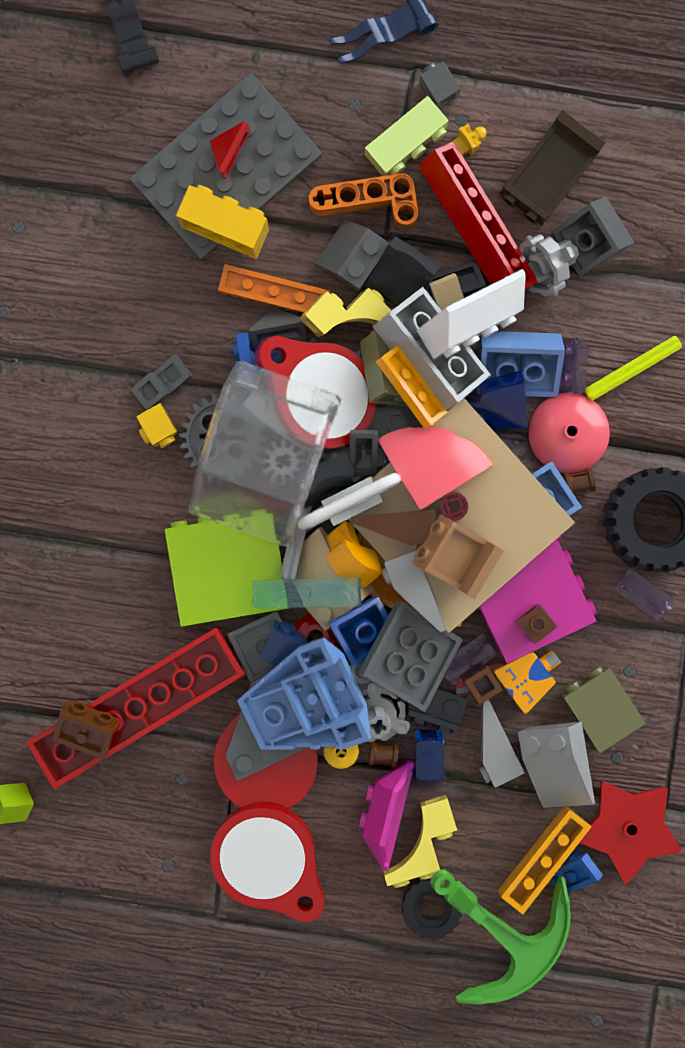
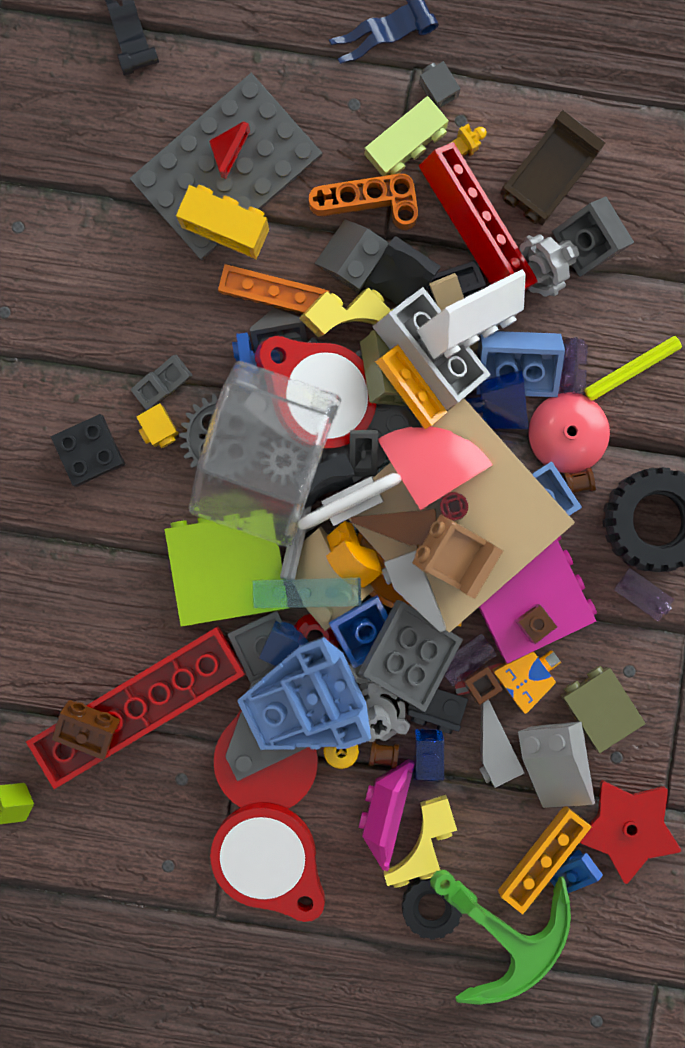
none -> black brick [50,414,125,487]

